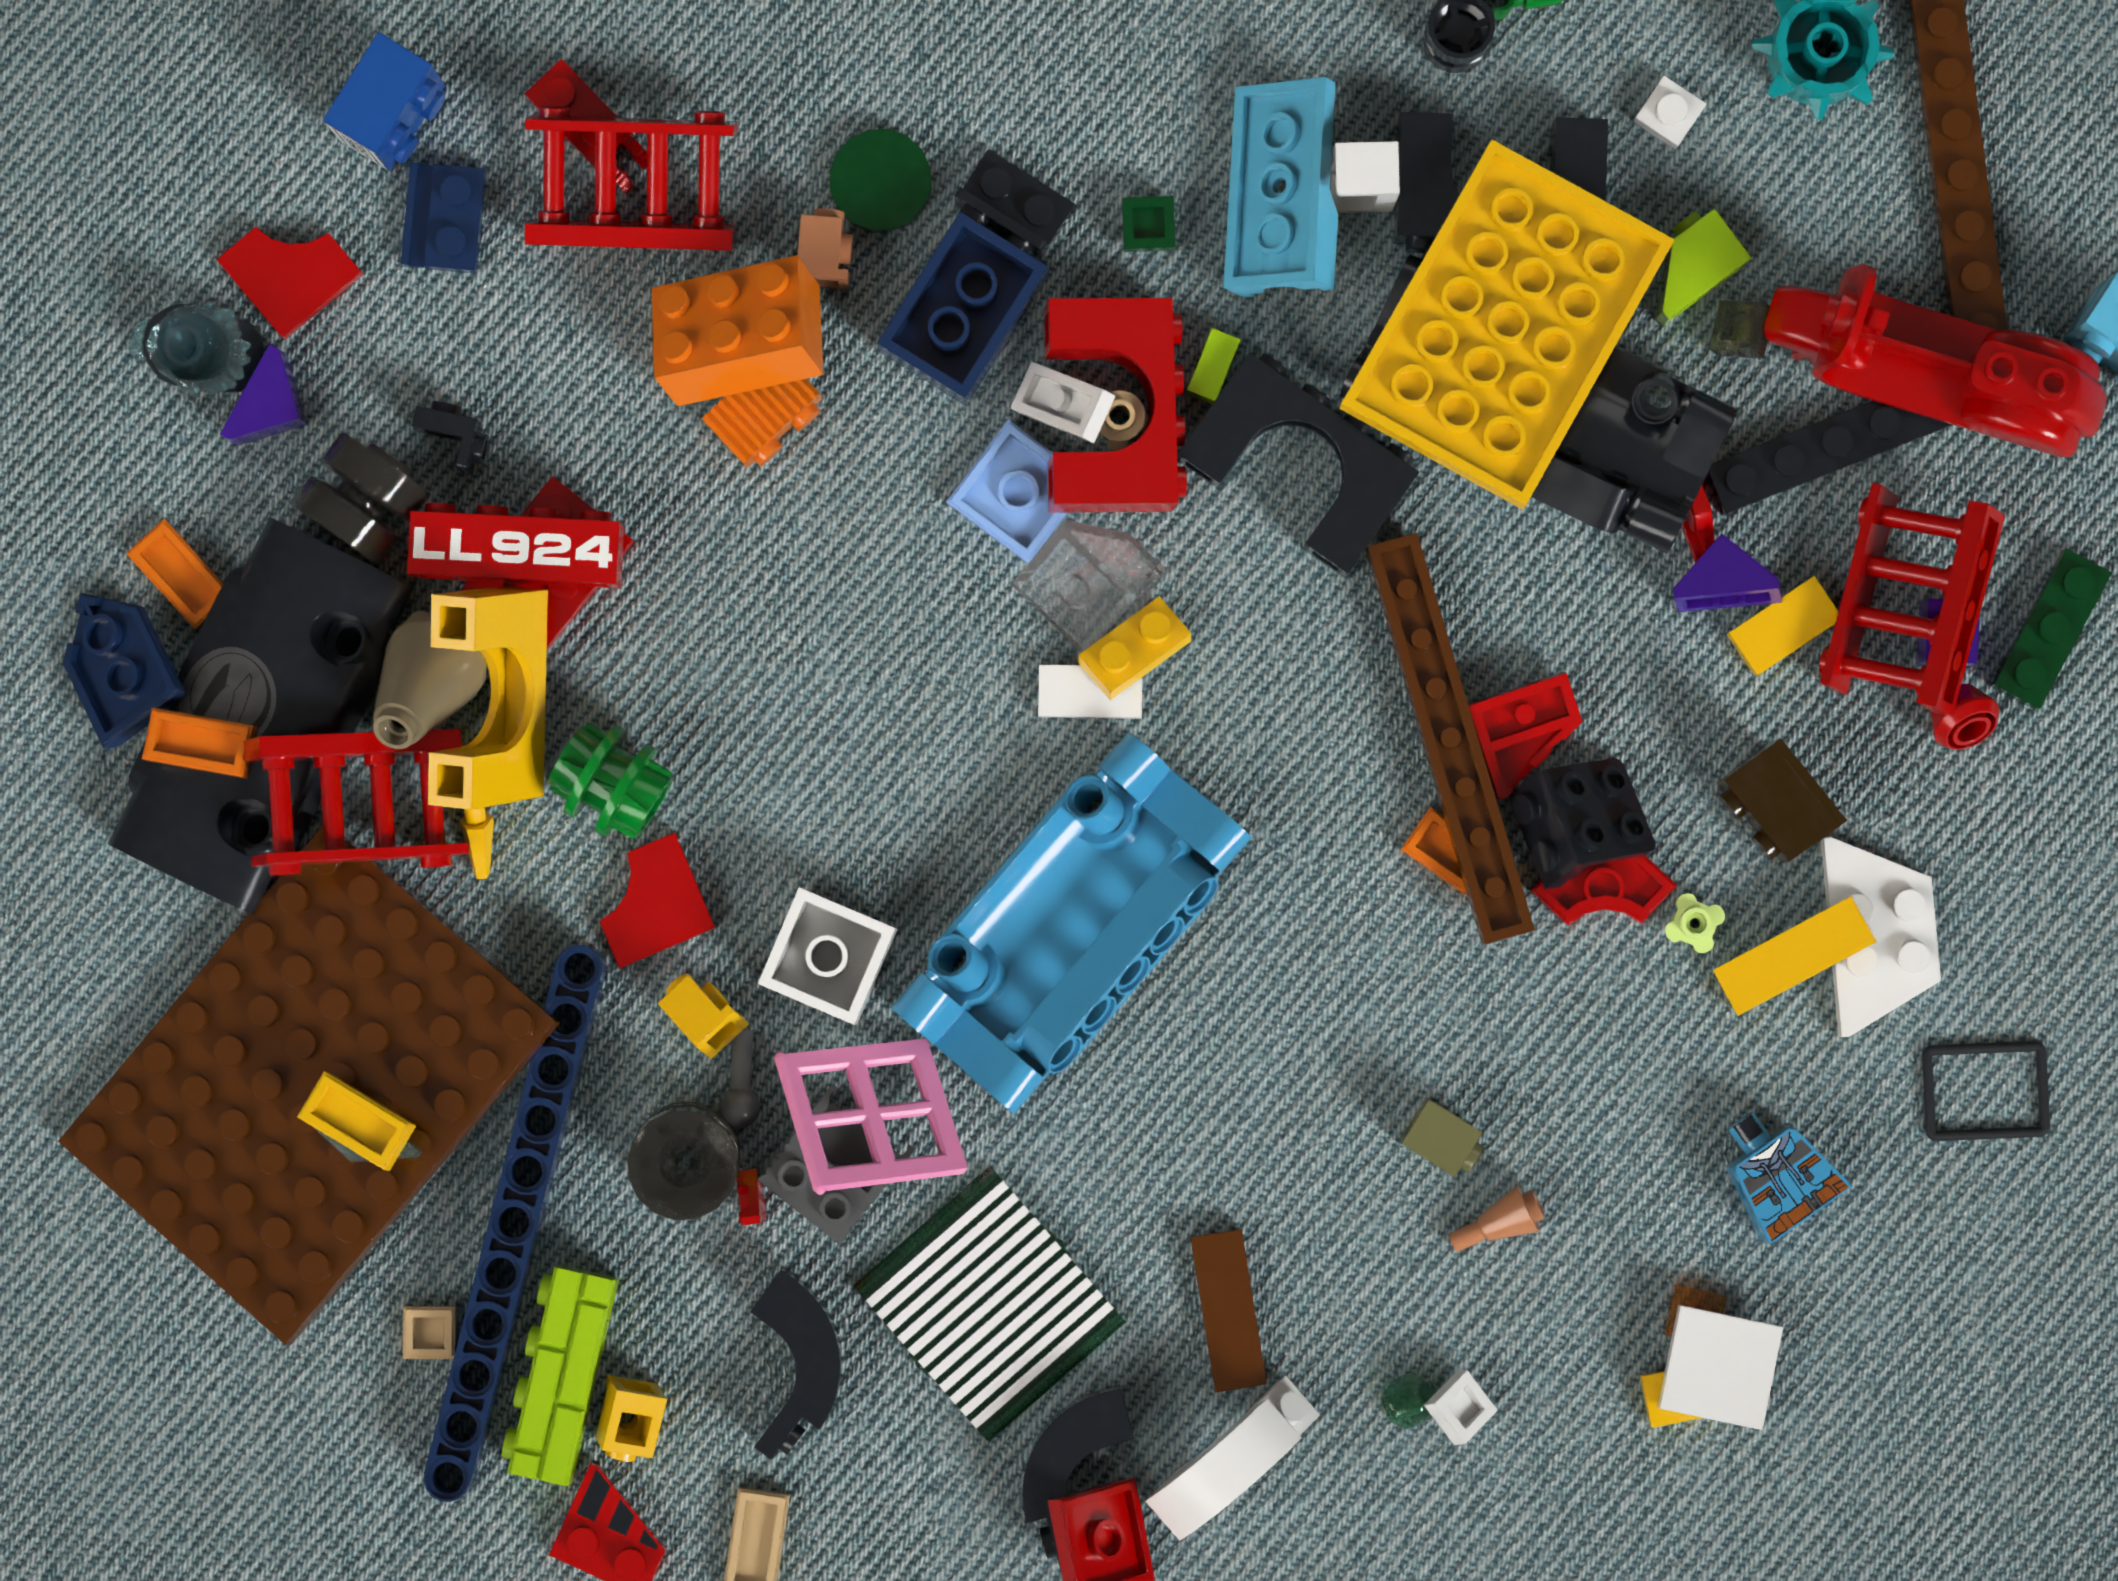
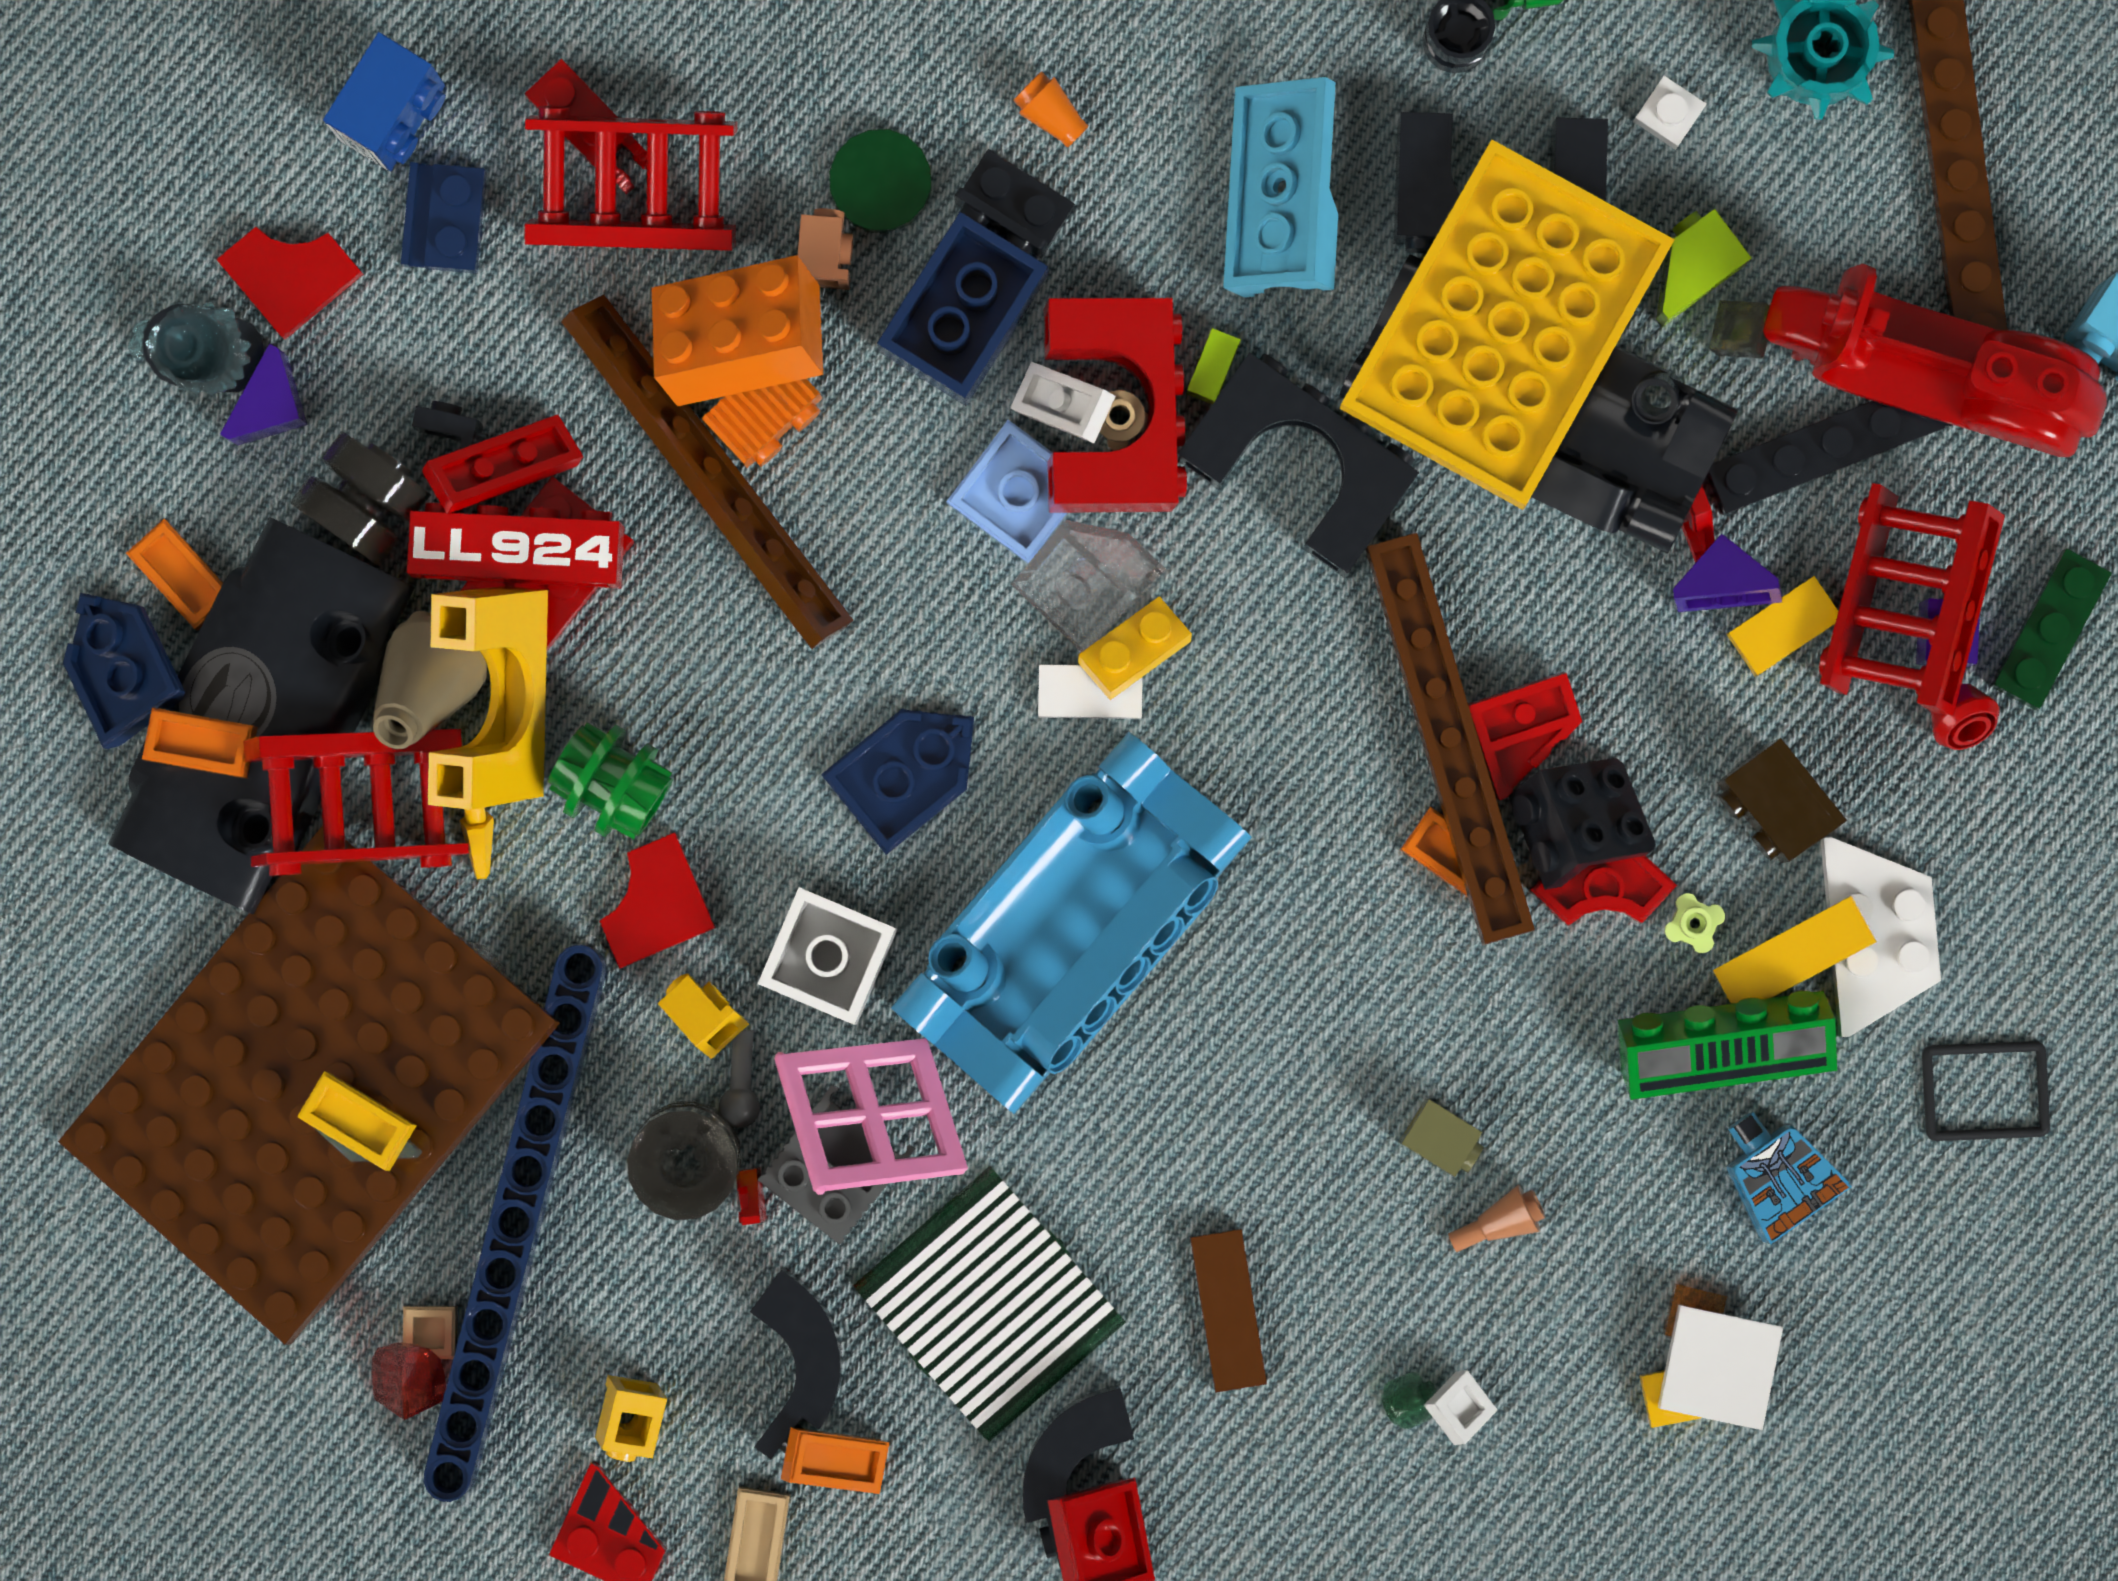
lime brick [501,1265,619,1486] -> none
dark green plate [1122,196,1175,252] -> none
white arch [1145,1376,1320,1541] -> none
white panel [1330,141,1400,213] -> none
none -> clear red brick [371,1342,446,1420]
none -> red plate [422,414,583,514]
none -> reddish brown plate [561,294,853,649]
none -> orange tile [781,1427,890,1494]
none -> dark blue tile [821,709,974,855]
none -> orange cone [1013,71,1089,148]
none -> green brick [1617,991,1837,1100]

